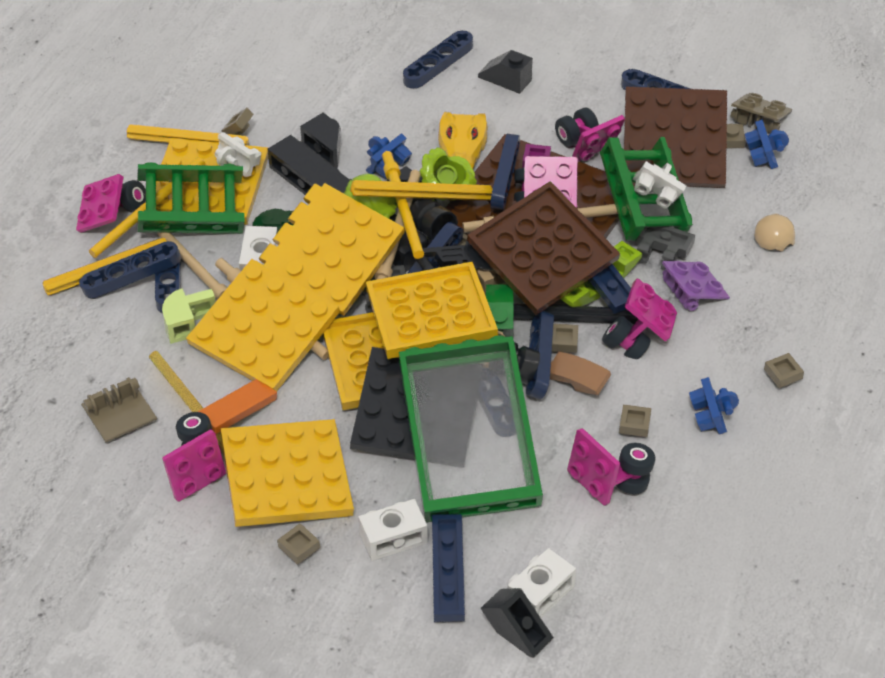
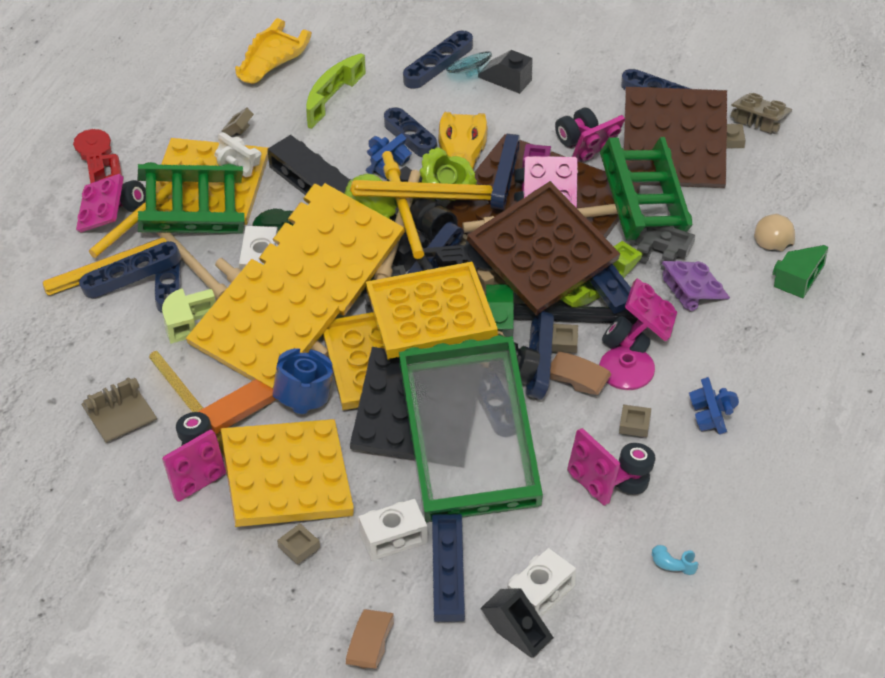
yellow axle [127,124,249,145] -> none
black slope [300,112,341,168] -> none
white hips [633,161,686,209] -> none
blue hips [745,120,789,169] -> none
dark tan plate [764,353,804,388] -> none
none -> red piece [73,129,122,184]
none -> yellow animal [235,18,312,84]
none -> blue brick [272,348,333,414]
none -> lime slope [306,53,366,129]
none -> medium nougat slope [346,609,394,669]
none -> dark blue beam [384,107,437,158]
none -> clear light blue dish [446,51,492,77]
none -> dark pink dish [599,346,655,390]
none -> medium azure arm [652,545,699,575]
none -> green slope [772,245,828,299]

